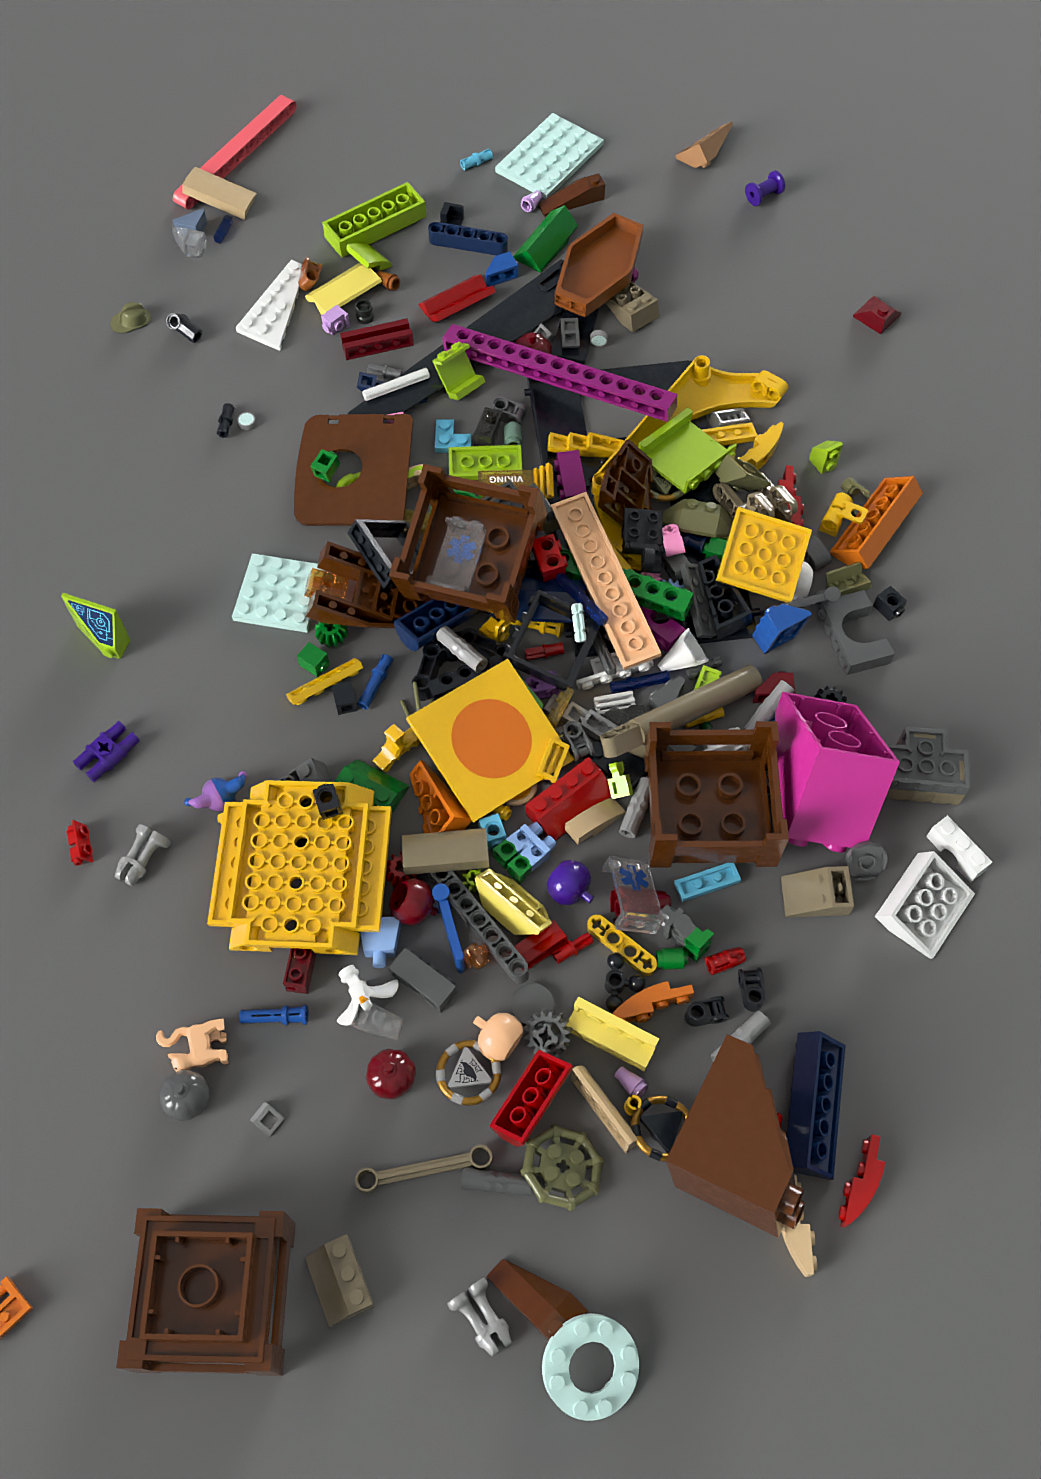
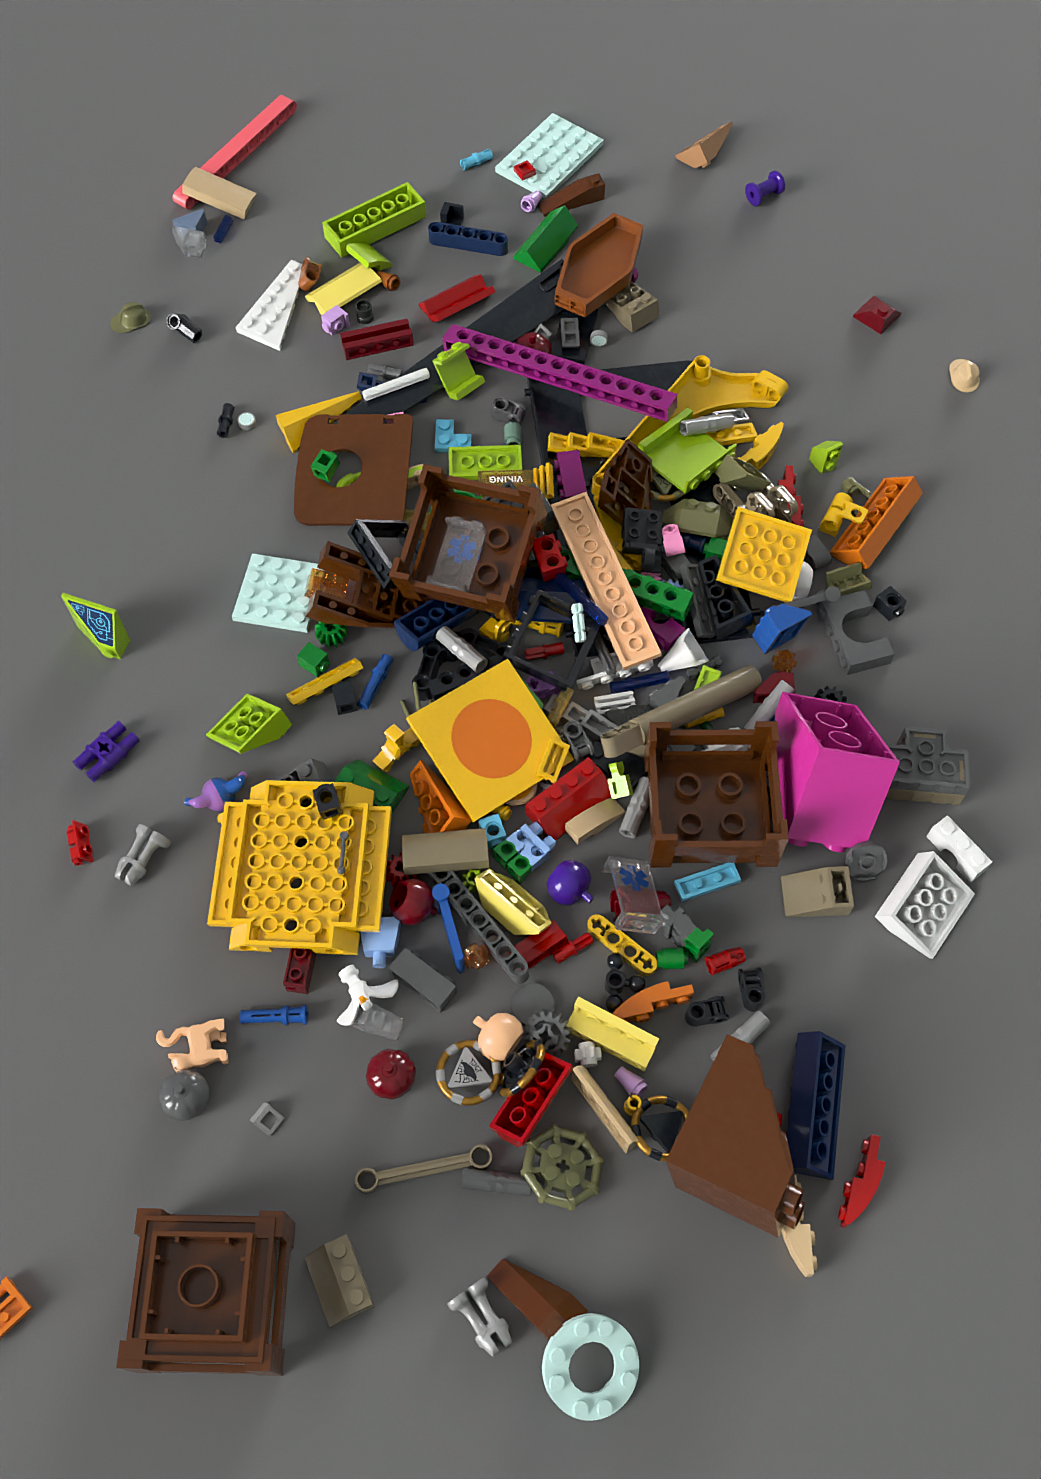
clear smoke slope [474,407,502,446] -> none
blue slope [486,251,518,287] -> none
none -> lime slope [206,694,292,754]
none -> yellow wedge [276,391,362,453]
none -> dark grey hinge [337,831,349,874]
none -> black piece [497,1040,545,1097]
none -> red tile [514,160,536,181]
none -> white gear [574,1041,602,1068]
none -> light grey axle [680,413,734,436]
none -> clear orange gear [772,649,797,673]
none -> tan piece [949,359,980,392]

